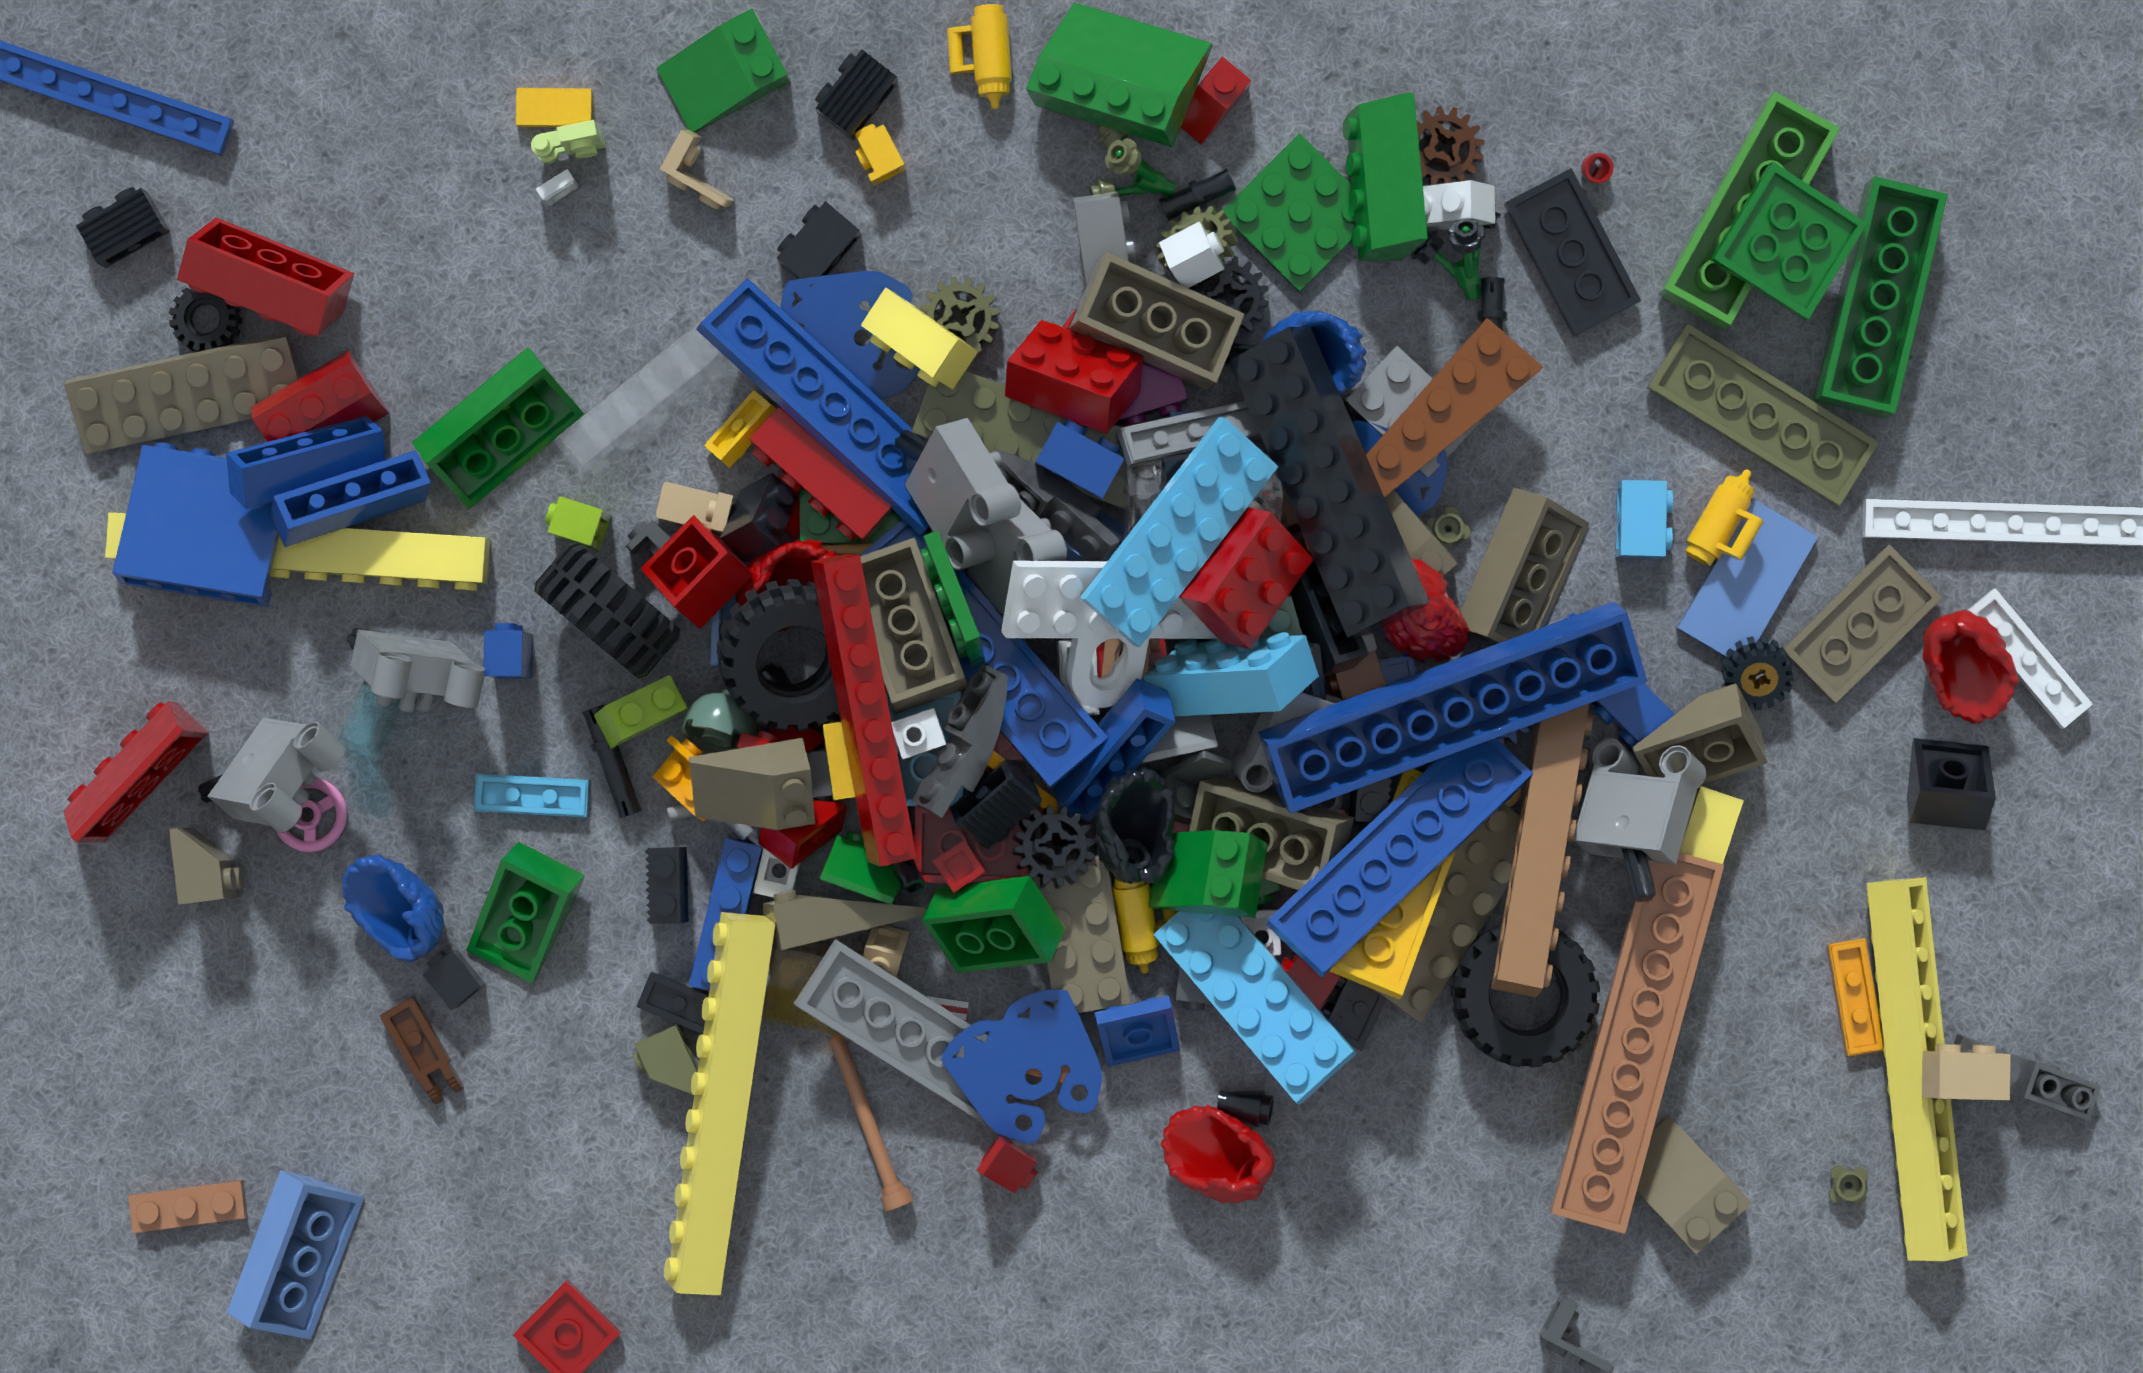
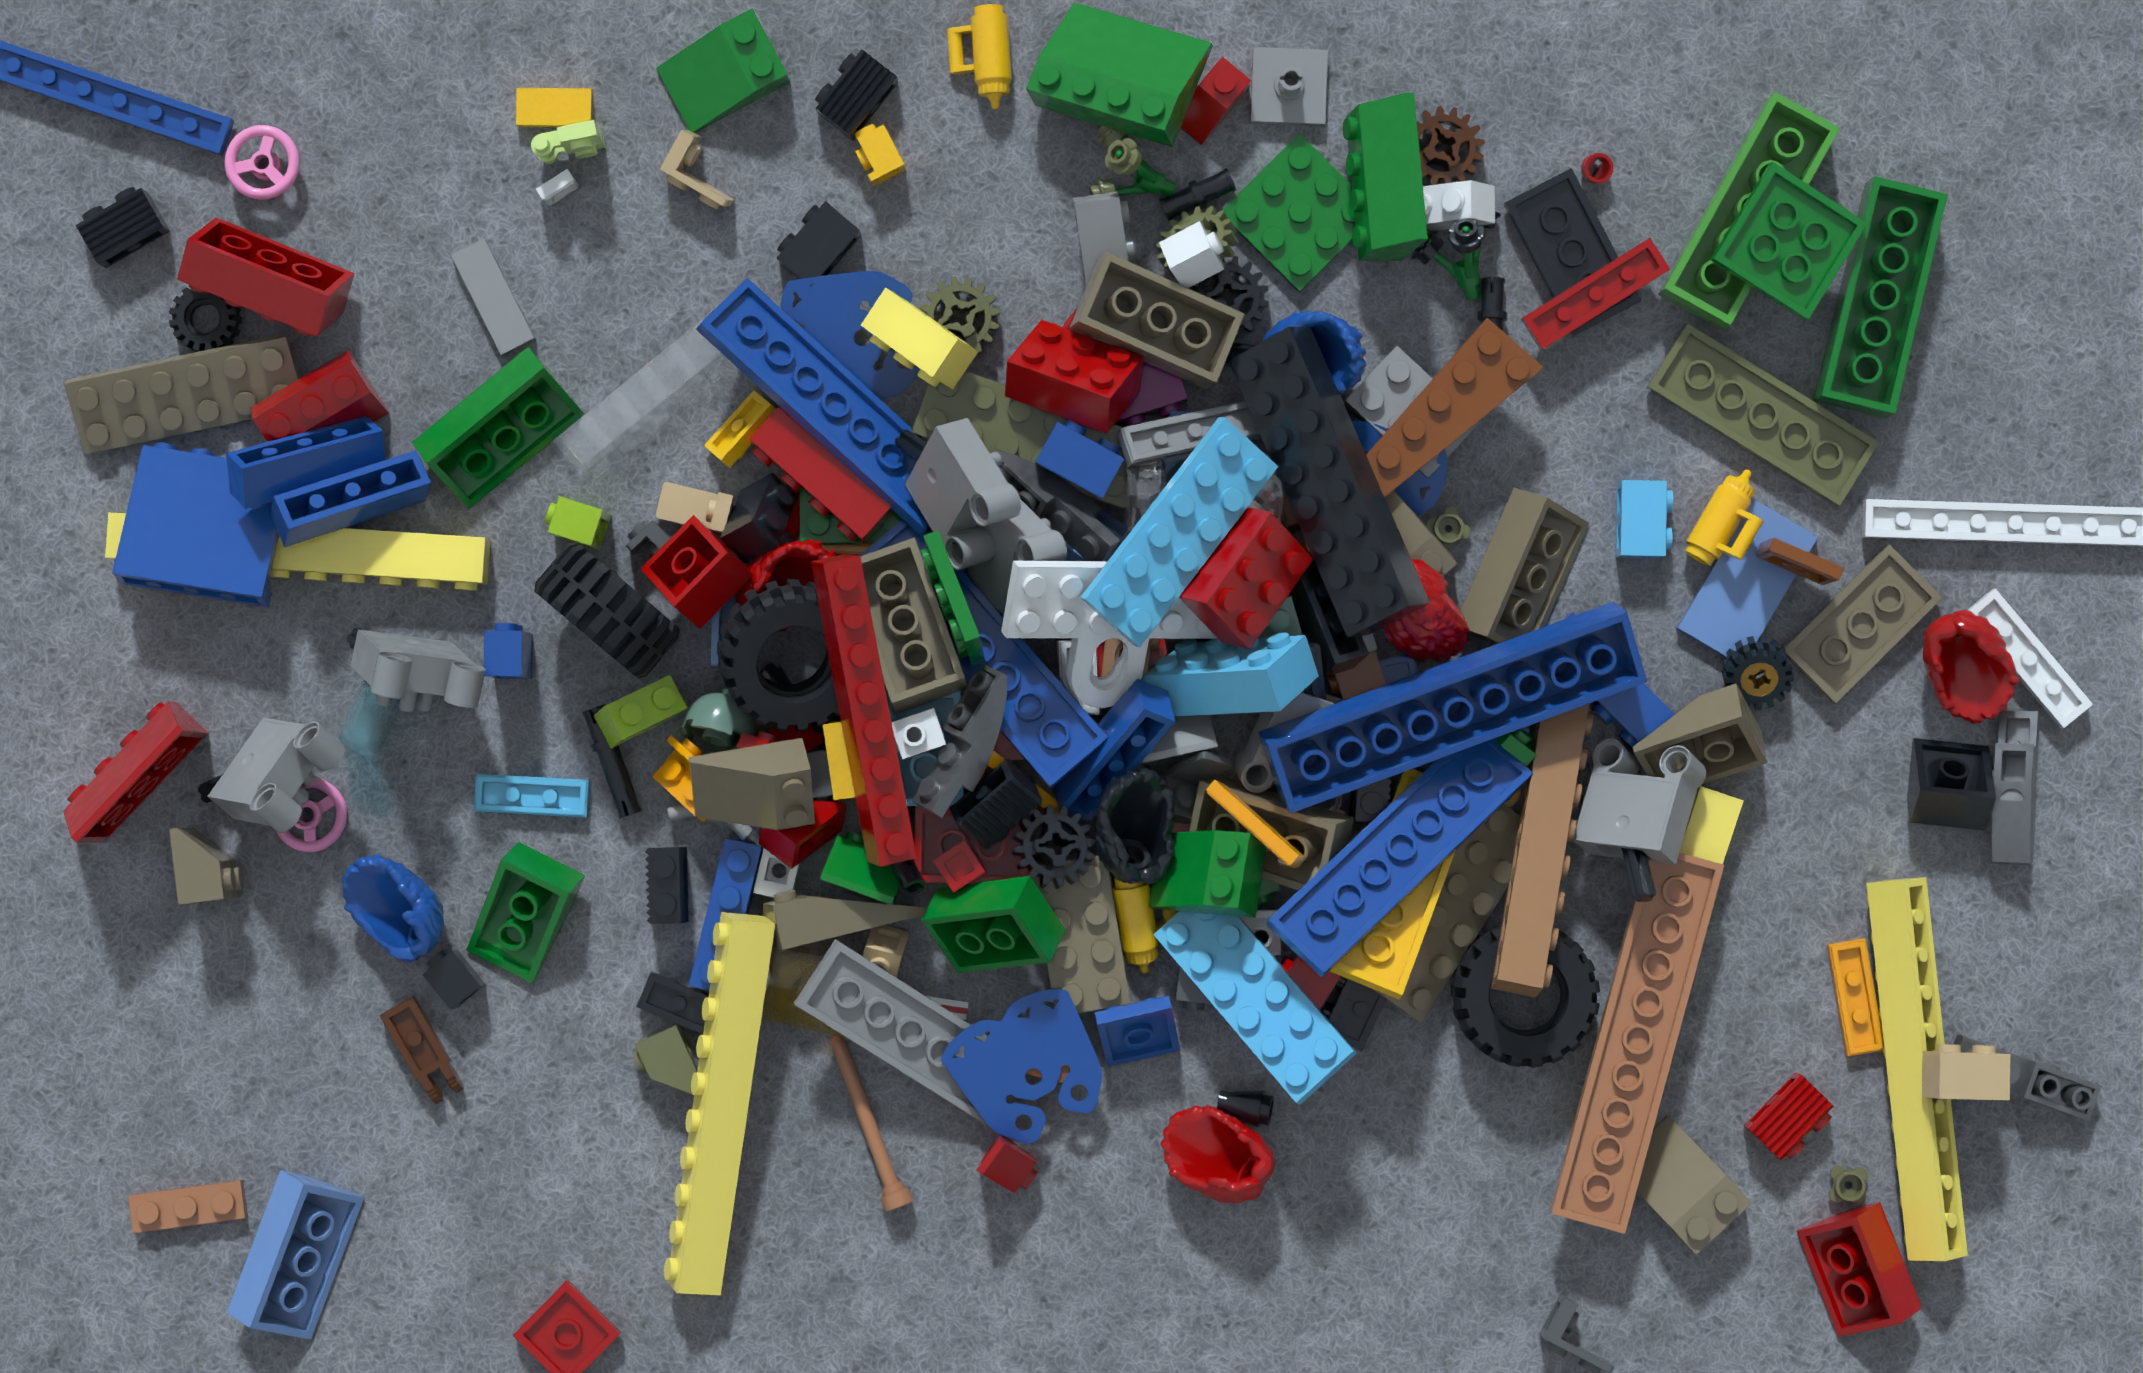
none -> bright pink piece [225,125,300,200]
none -> light grey tile [451,238,536,356]
none -> light orange tile [1206,780,1306,868]
none -> light grey tile [1250,47,1328,126]
none -> green plate [1495,728,1536,766]
none -> red plate [1521,238,1670,351]
none -> red brick [1744,1072,1834,1160]
none -> dark orange tile [1756,538,1844,586]
none -> red slope [1797,1202,1922,1337]
none -> flat silver slope [1992,710,2040,865]

